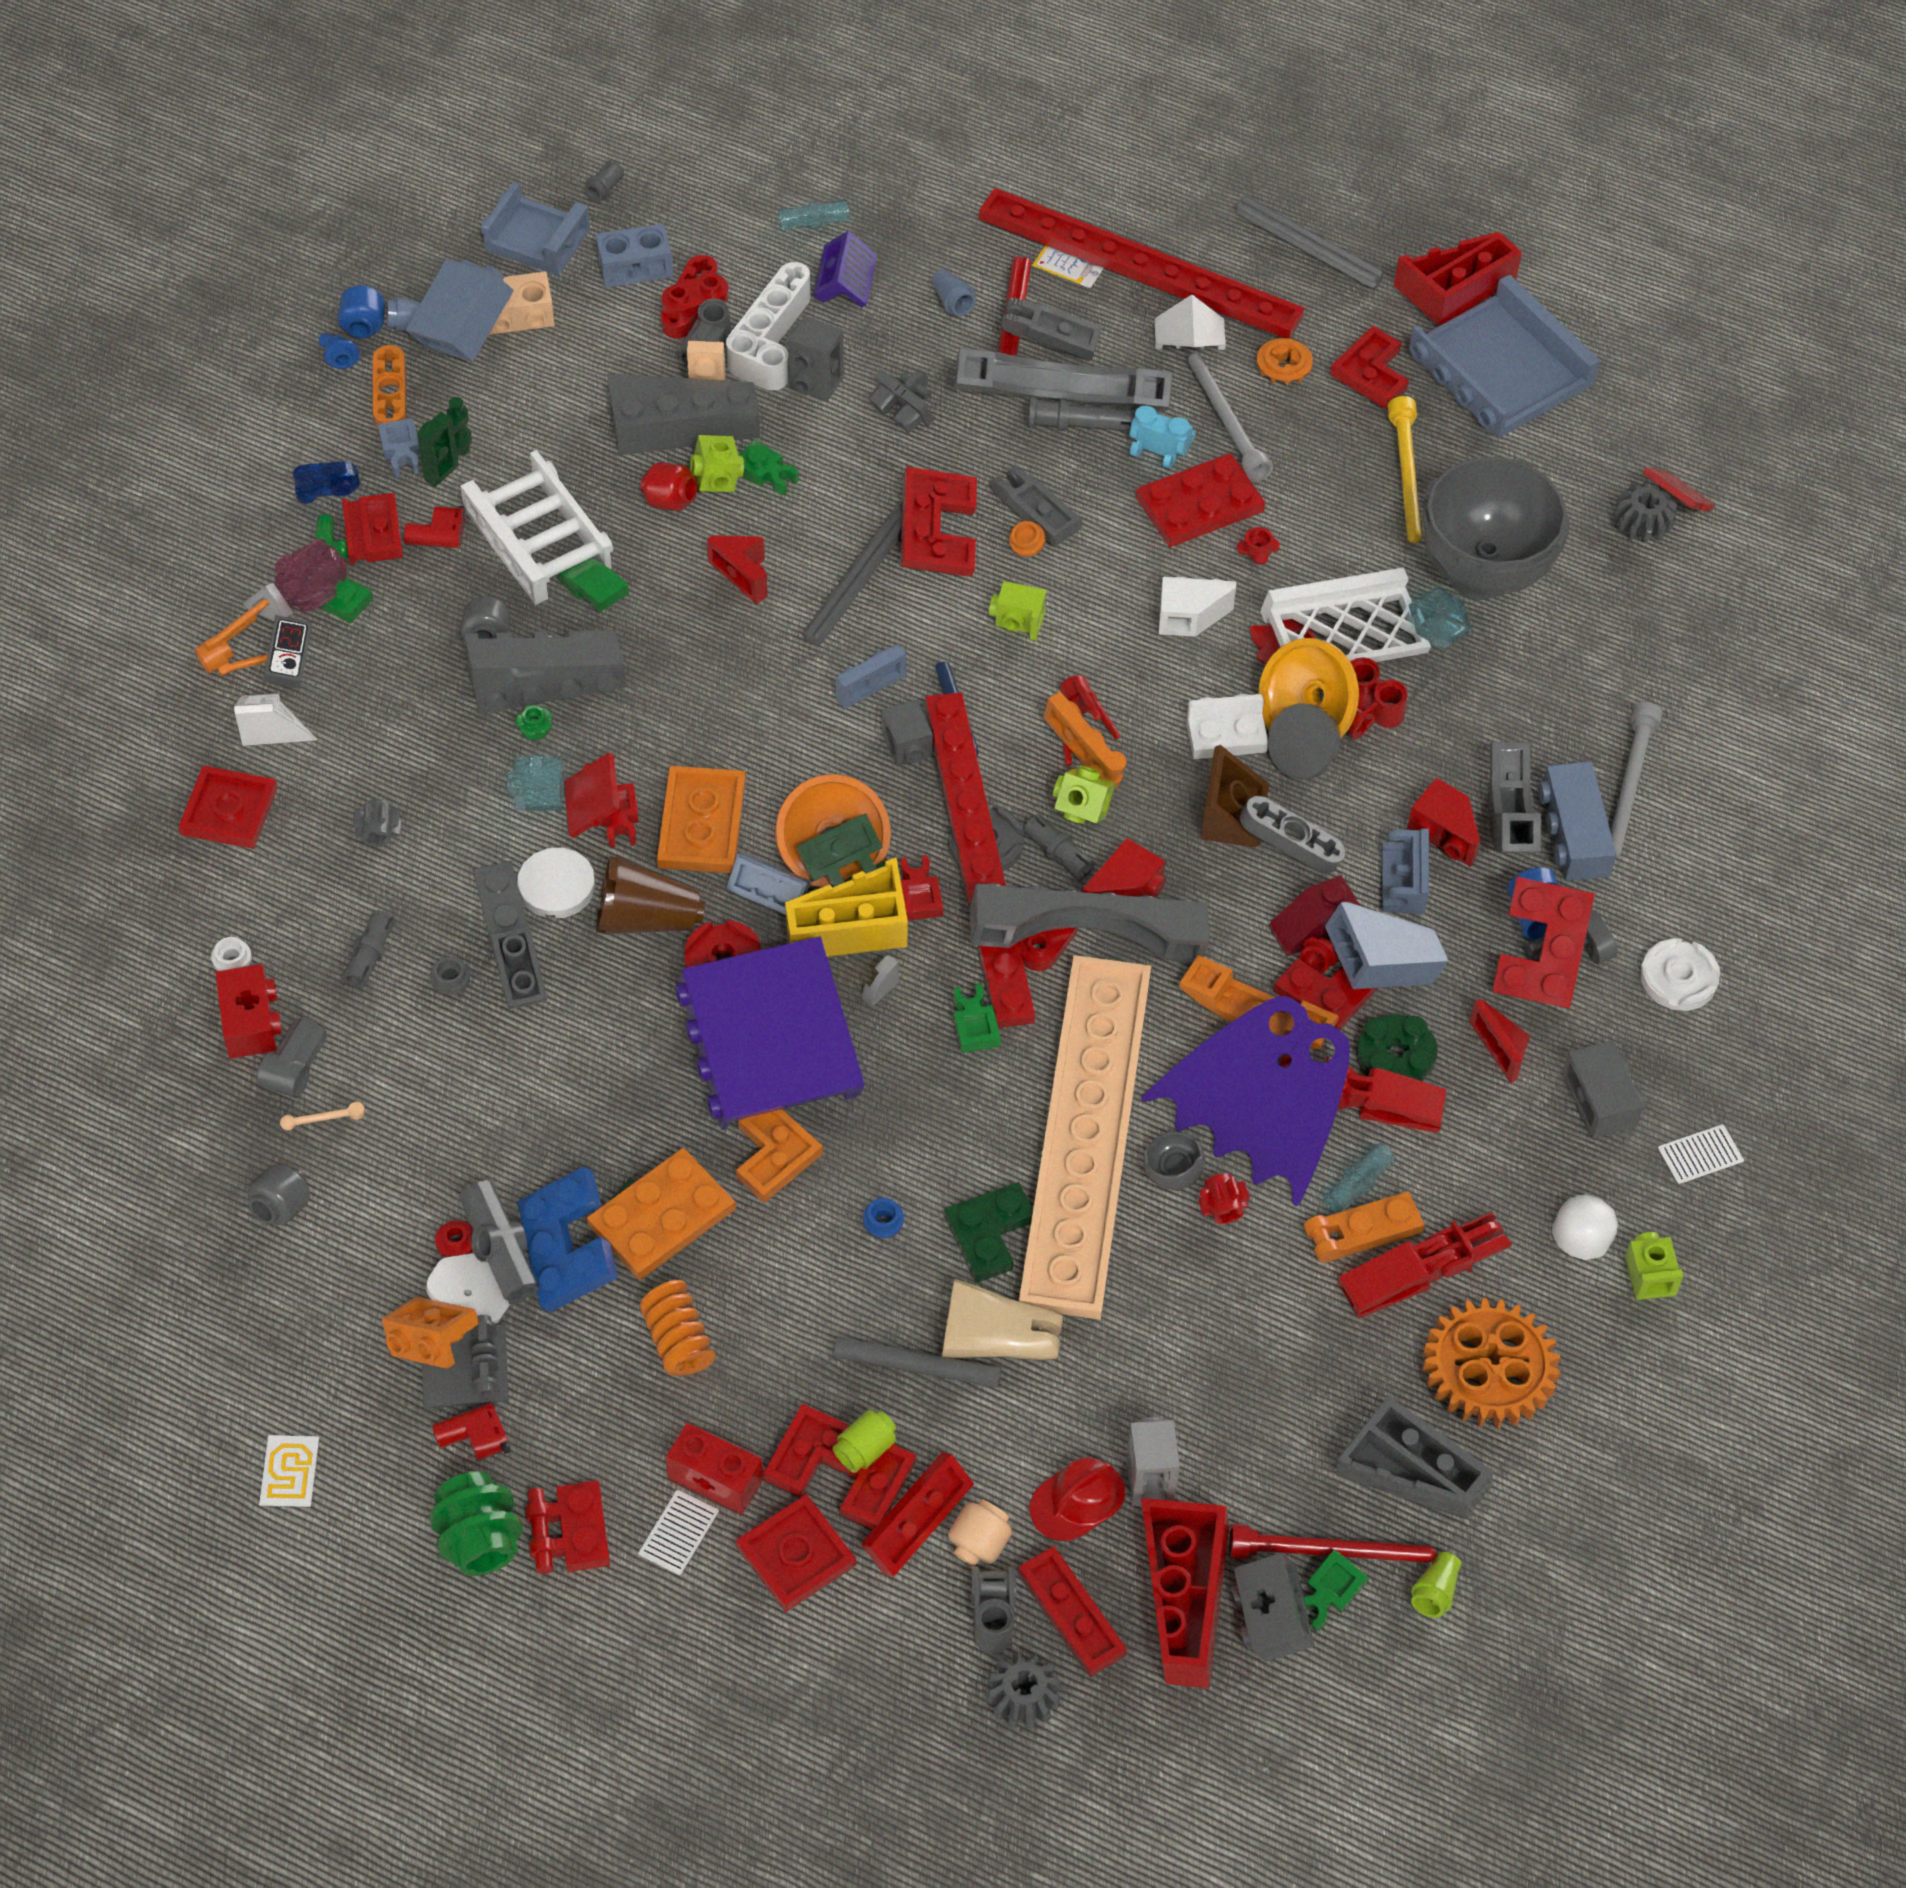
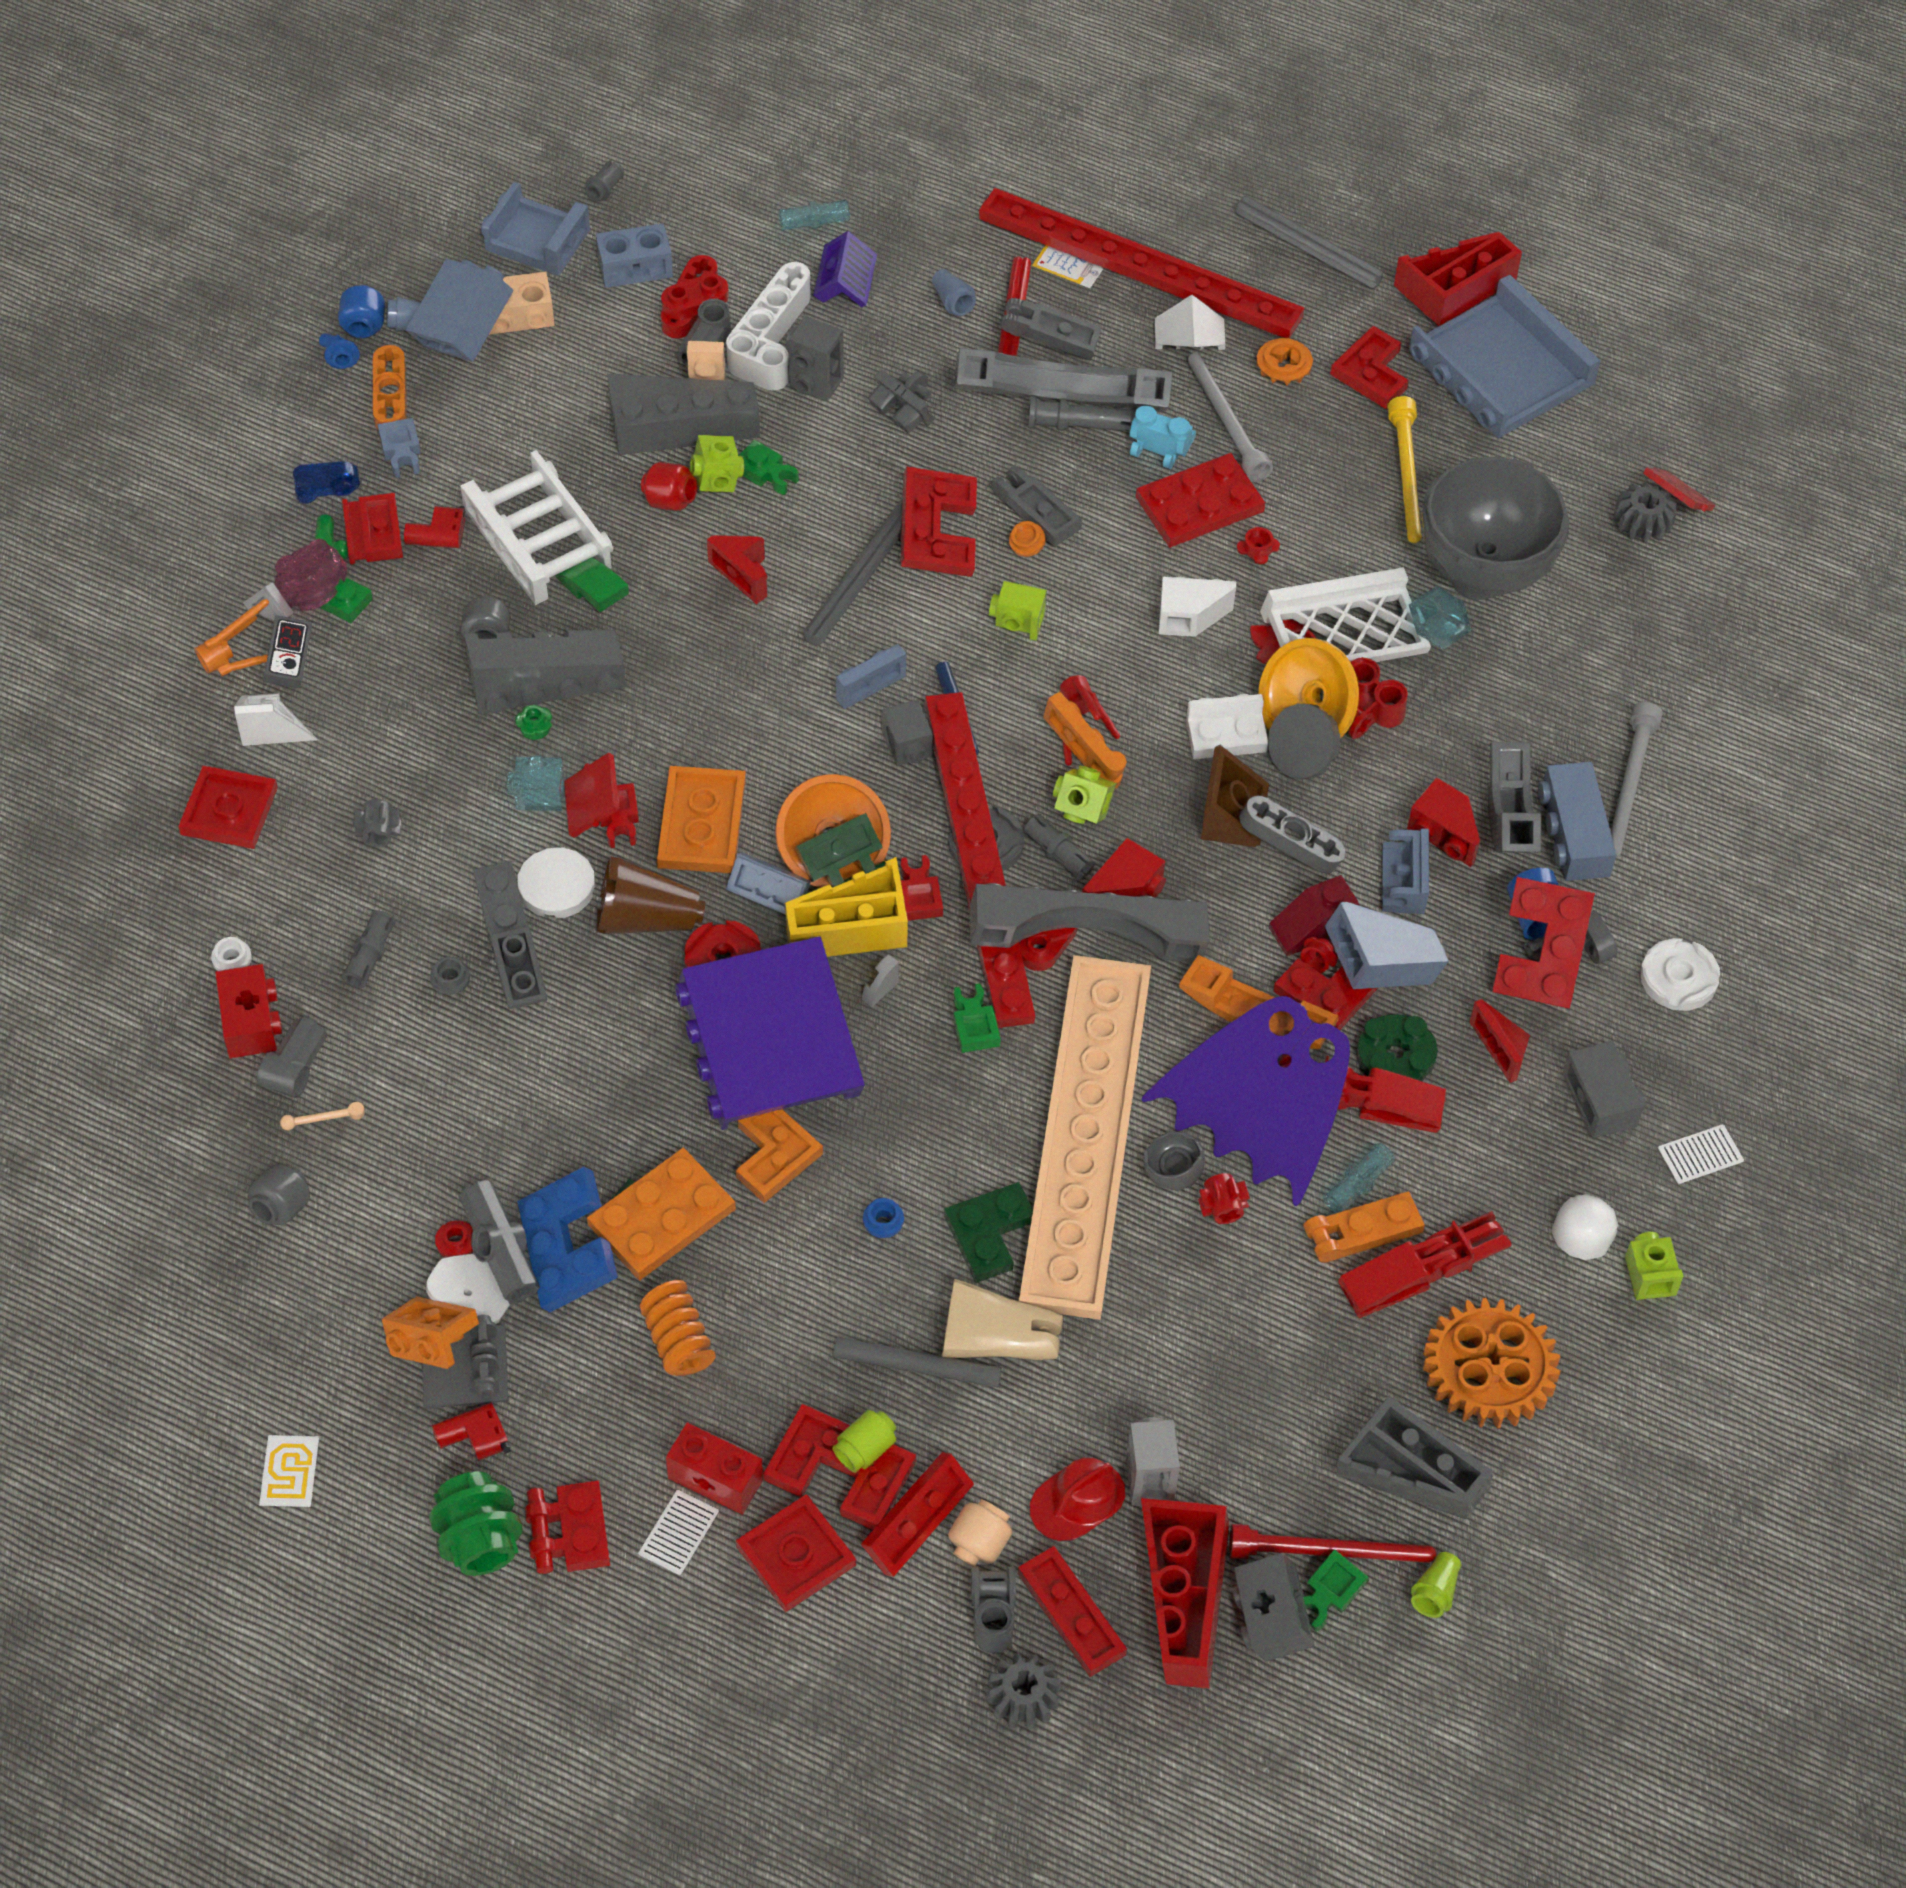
dark green plate [417,397,472,487] -> none

